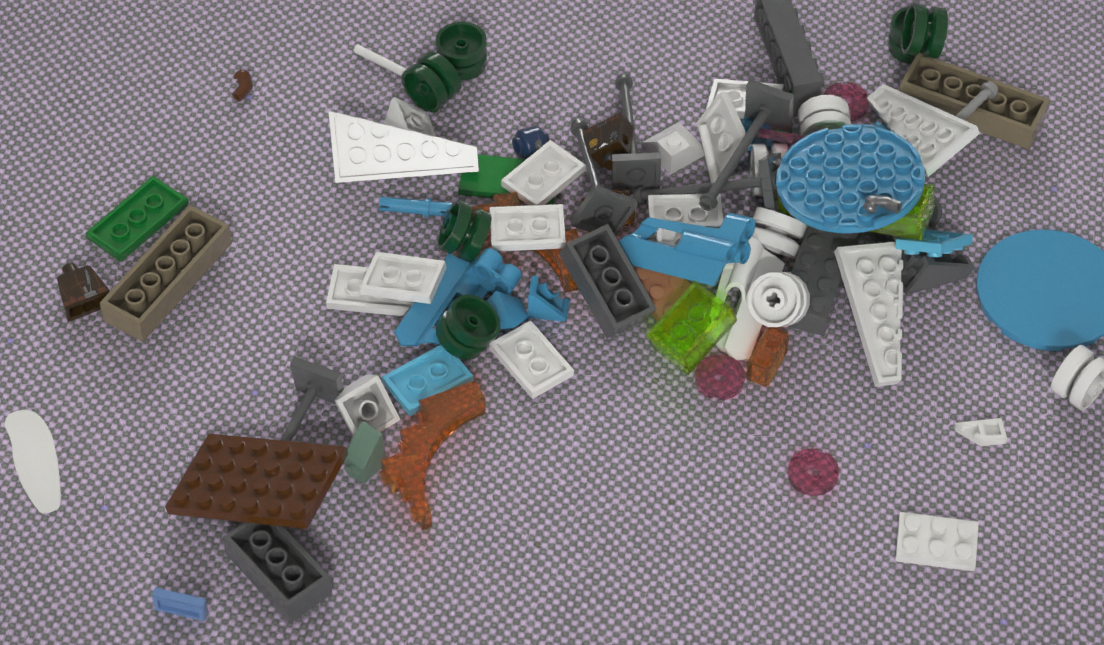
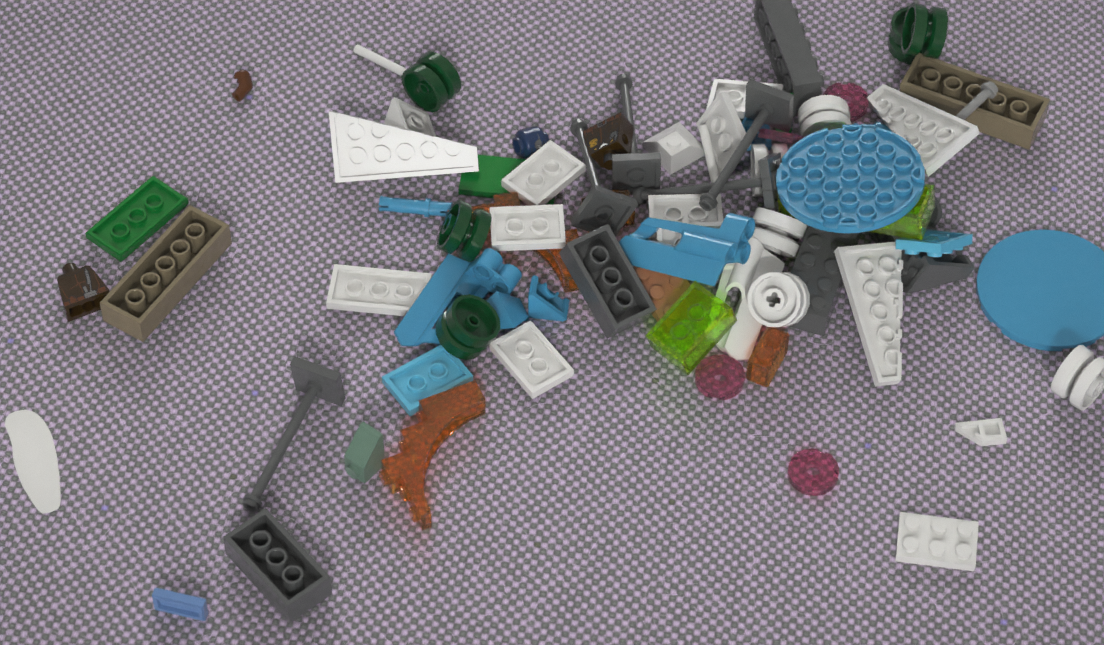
reddish brown plate [165,434,348,529] -> none
white slope [334,374,401,437] -> none
white plate [359,252,447,304] -> none
dark green wheel [436,21,487,81] -> none
flat silver arm [863,195,902,214] -> none

